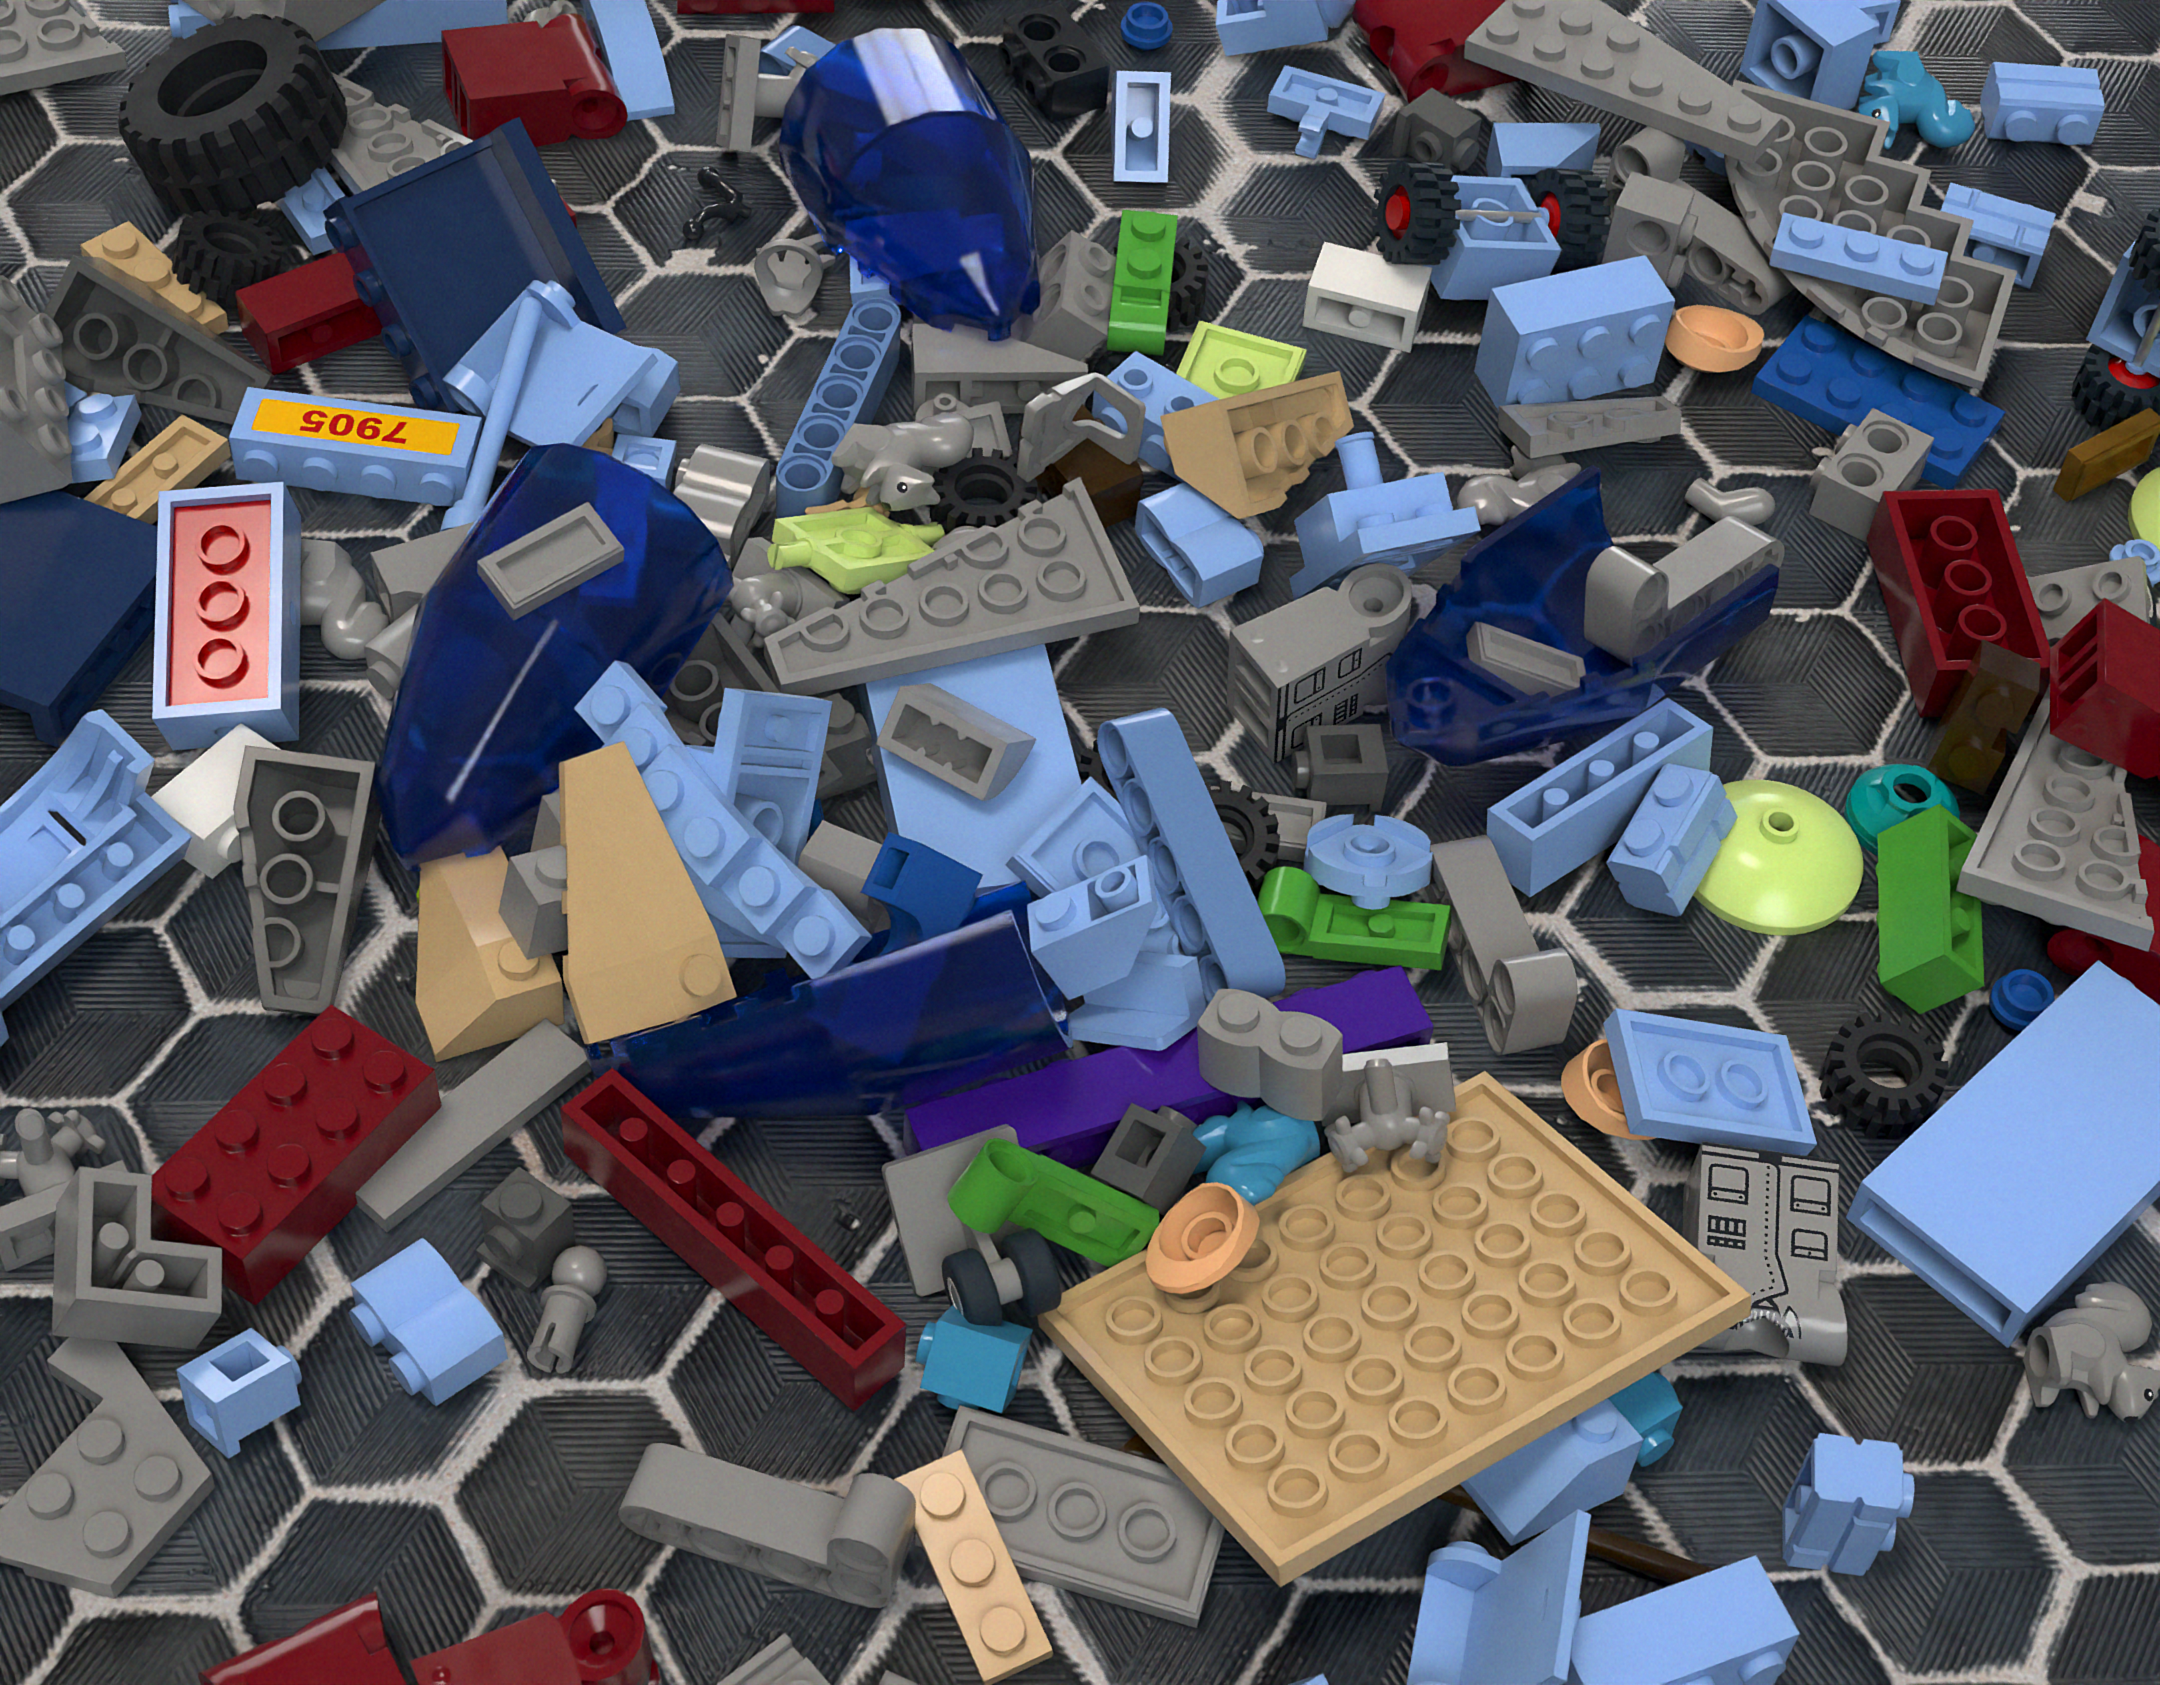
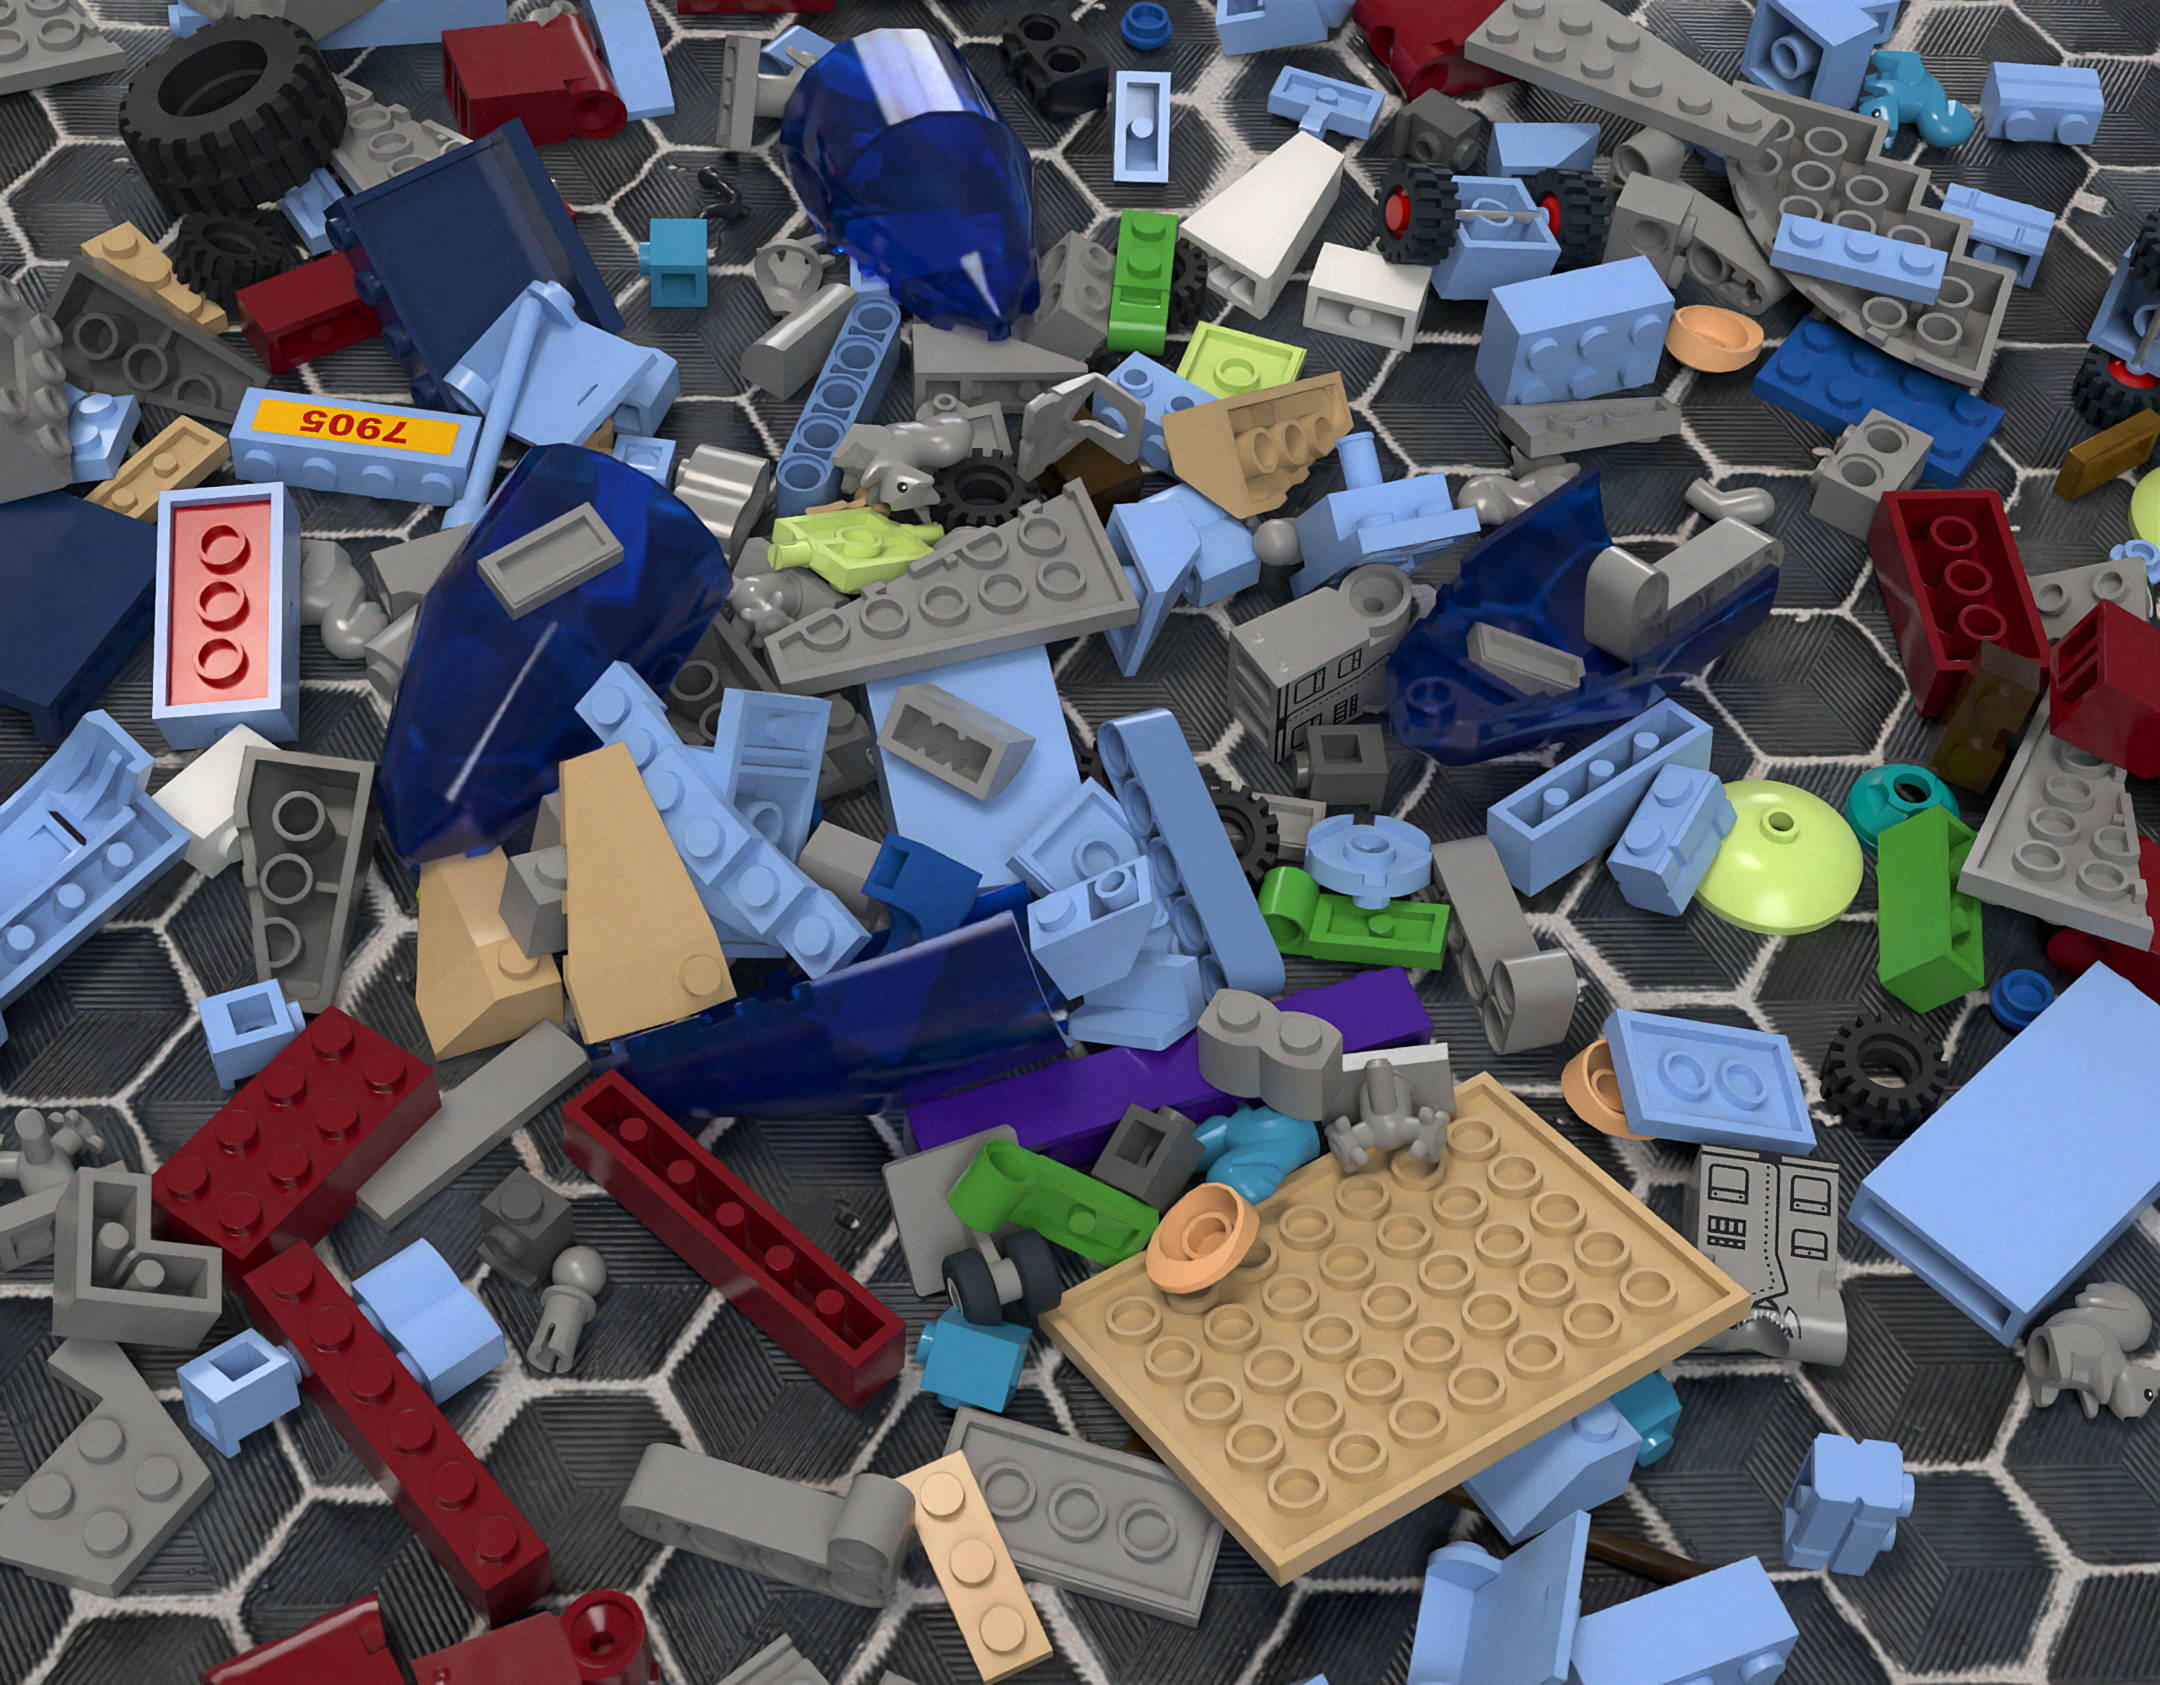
none -> light blue brick [196,978,306,1092]
none -> dark red brick [242,1239,554,1631]
none -> dark azure brick [639,219,708,307]
none -> light grey brick [740,283,858,401]
none -> light blue slope [1103,500,1202,677]
none -> white slope [1177,130,1345,320]
none -> light grey pin [1253,518,1303,566]

